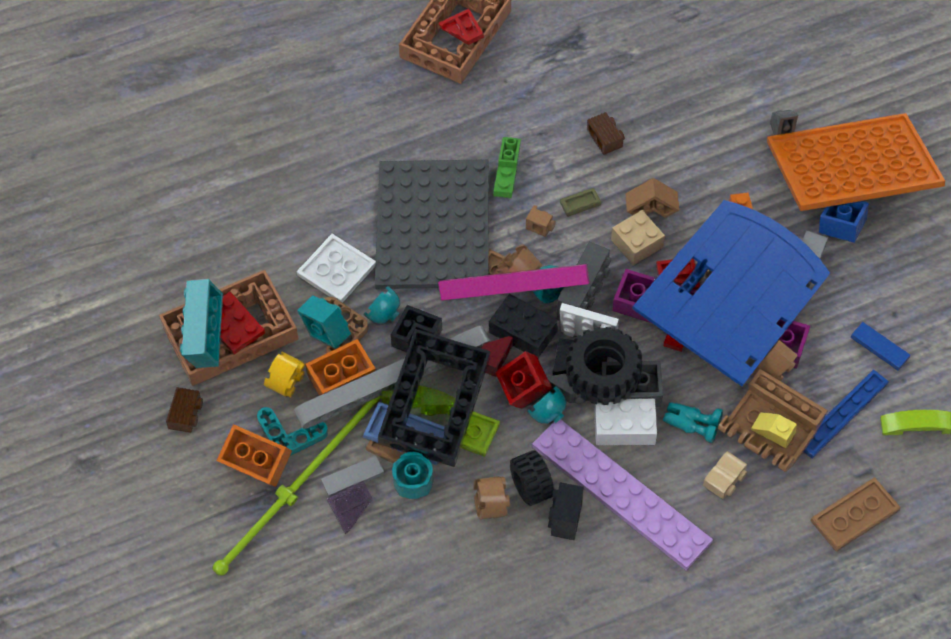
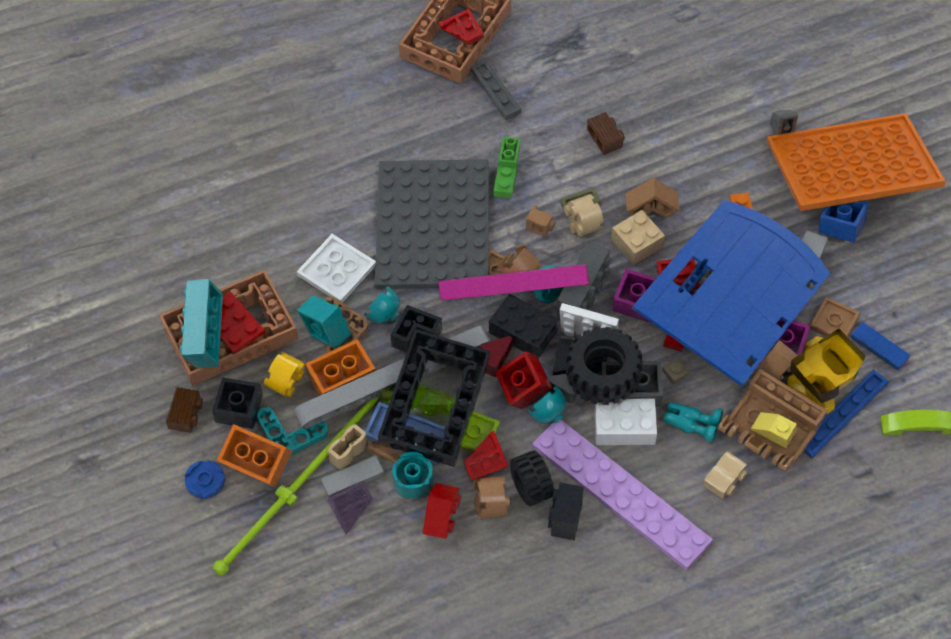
medium nougat tile [810,477,901,552] -> none
none -> blue tile [185,460,225,499]
none -> black brick [212,377,263,429]
none -> tan brick [328,424,367,470]
none -> red brick [422,483,462,539]
none -> red wing [463,431,508,481]
none -> dark grey plate [471,60,521,120]
none -> tan brick [564,194,604,237]
none -> dark tan plate [662,358,690,385]
none -> yellow piece [786,328,866,415]
none -> medium nougat tile [810,297,860,337]

